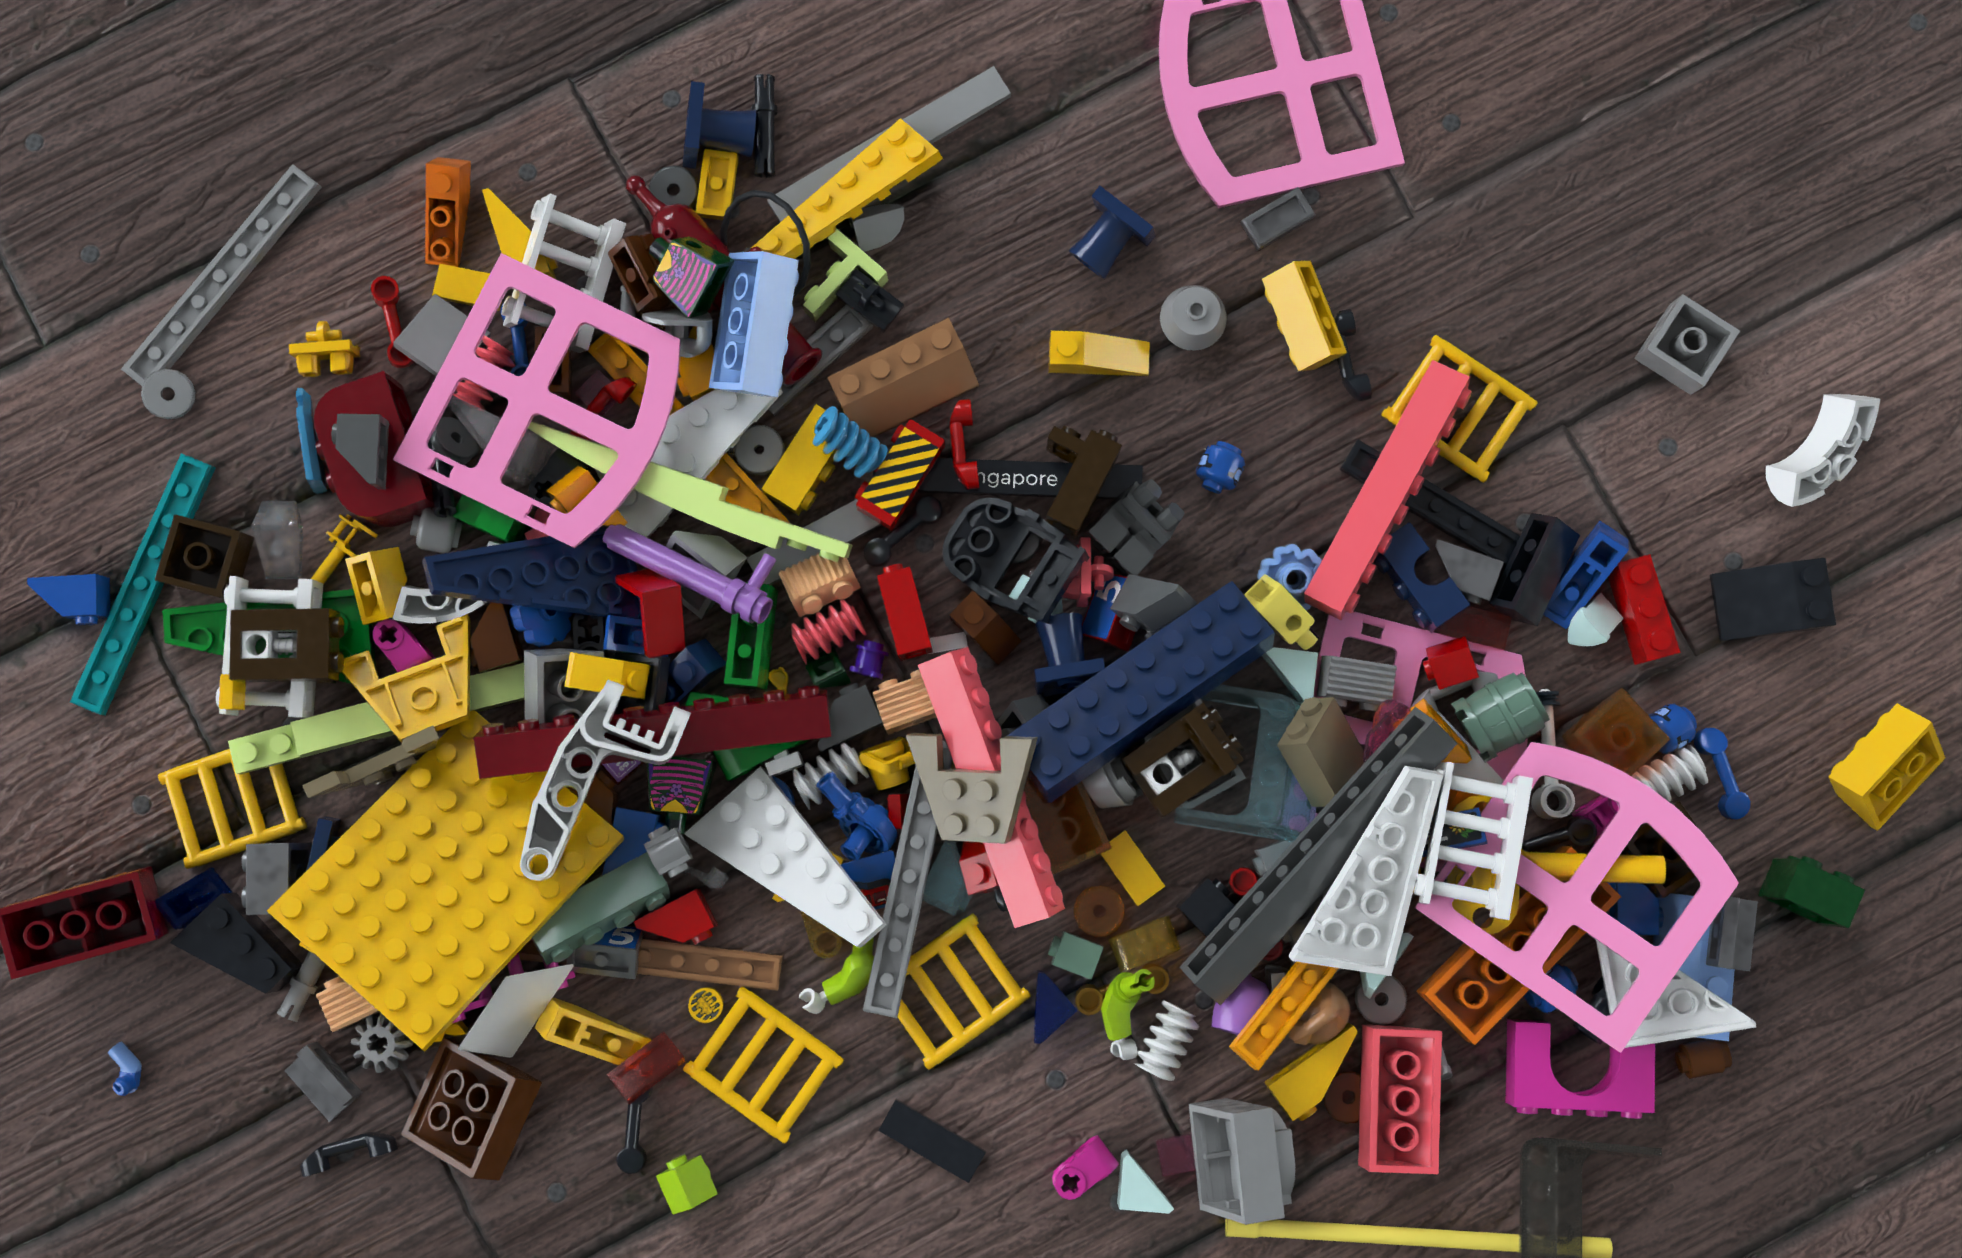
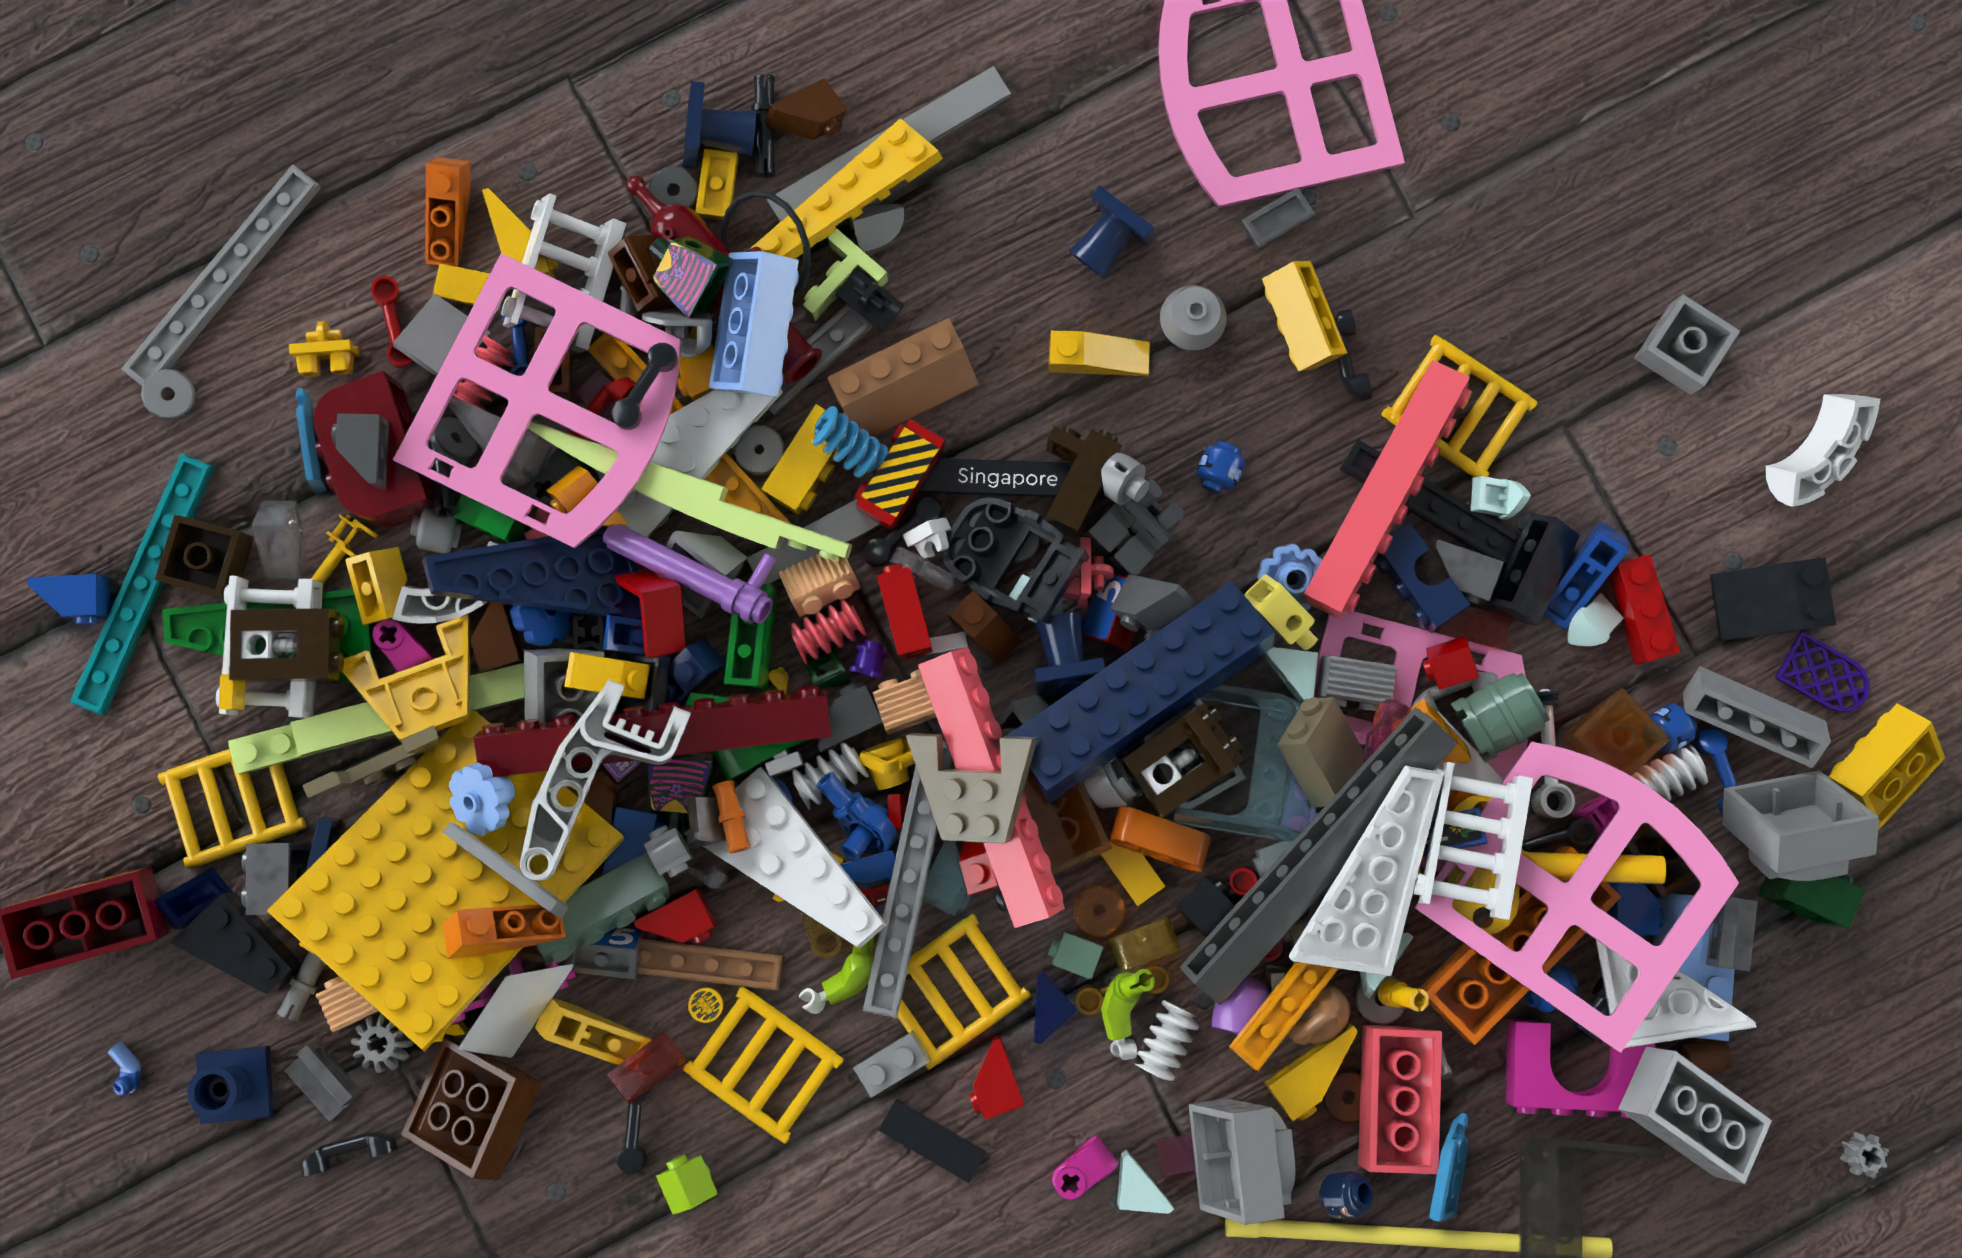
red bar [949,399,979,489] -> none
none -> dark blue plant [187,1046,274,1124]
none -> light grey tile [443,822,569,919]
none -> orange slope [443,904,566,959]
none -> light blue plant [449,762,515,836]
none -> black bar [612,343,678,430]
none -> flat silver tile [687,797,726,848]
none -> orange pin [712,780,751,854]
none -> reddish brown slope [765,78,847,140]
none -> light grey plate [853,1030,931,1098]
none -> clear piece [890,546,957,593]
none -> white tile [903,517,952,559]
none -> red slope [969,1035,1024,1120]
none -> light grey piece [1101,453,1149,505]
none -> orange beam [1109,807,1212,872]
none -> dark blue head [1319,1171,1373,1219]
none -> yellow pin [1378,978,1429,1012]
none -> dark azure tile [1429,1113,1468,1222]
none -> light aqua tile [1471,476,1531,520]
none -> light grey brick [1618,1047,1772,1184]
none -> light grey brick [1683,666,1831,768]
none -> light grey container [1722,770,1879,881]
none -> dark purple window [1775,631,1870,712]
none -> light grey gear [1840,1132,1889,1178]

